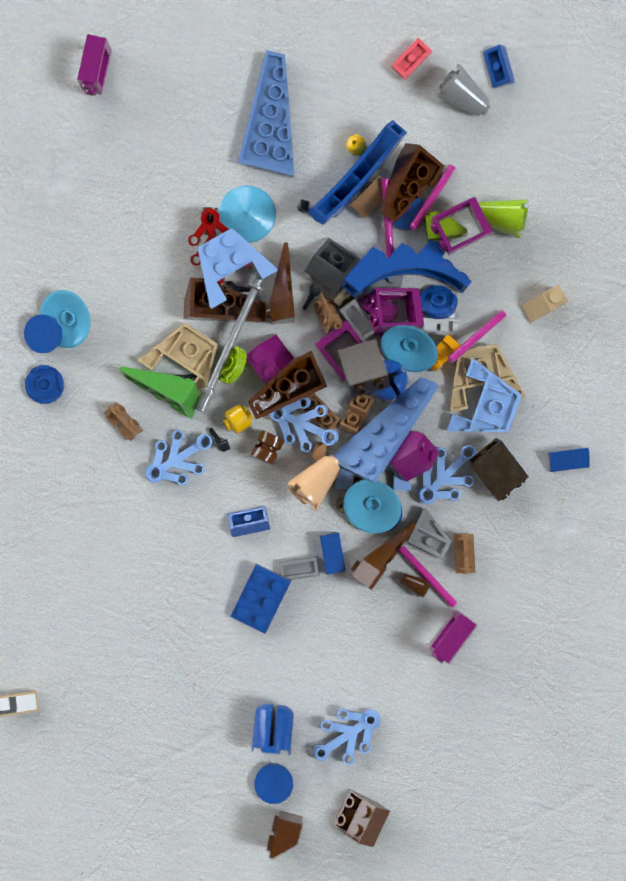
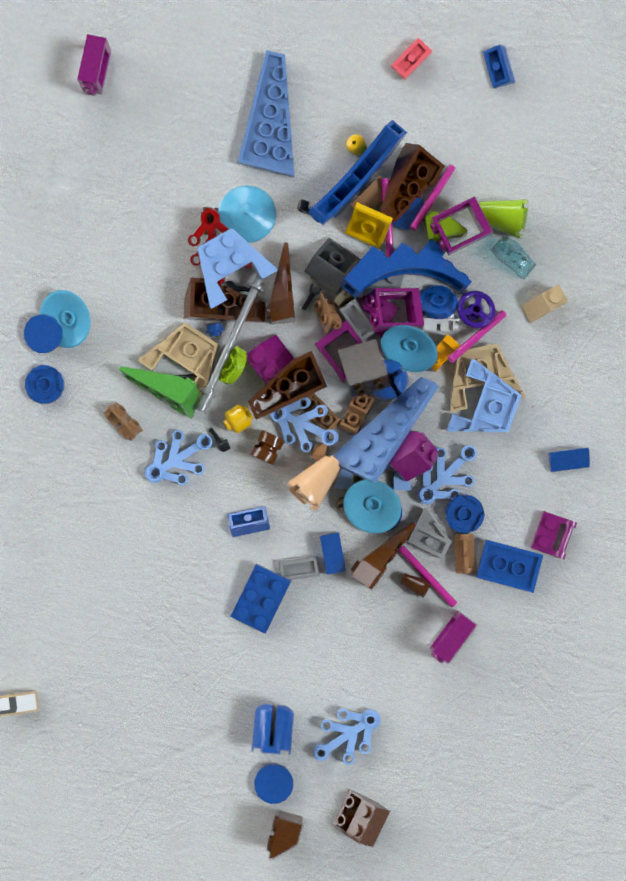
light grey cone [435,64,490,116] -> none
dark brown panel [466,438,529,502] -> none
none -> blue plate [206,323,225,337]
none -> yellow tile [345,202,393,249]
none -> blue tile [445,494,485,534]
none -> dark purple piece [457,291,495,328]
none -> blue plate [476,540,543,593]
none -> clear light blue arch [491,236,536,279]
none -> magenta plate [530,511,577,560]

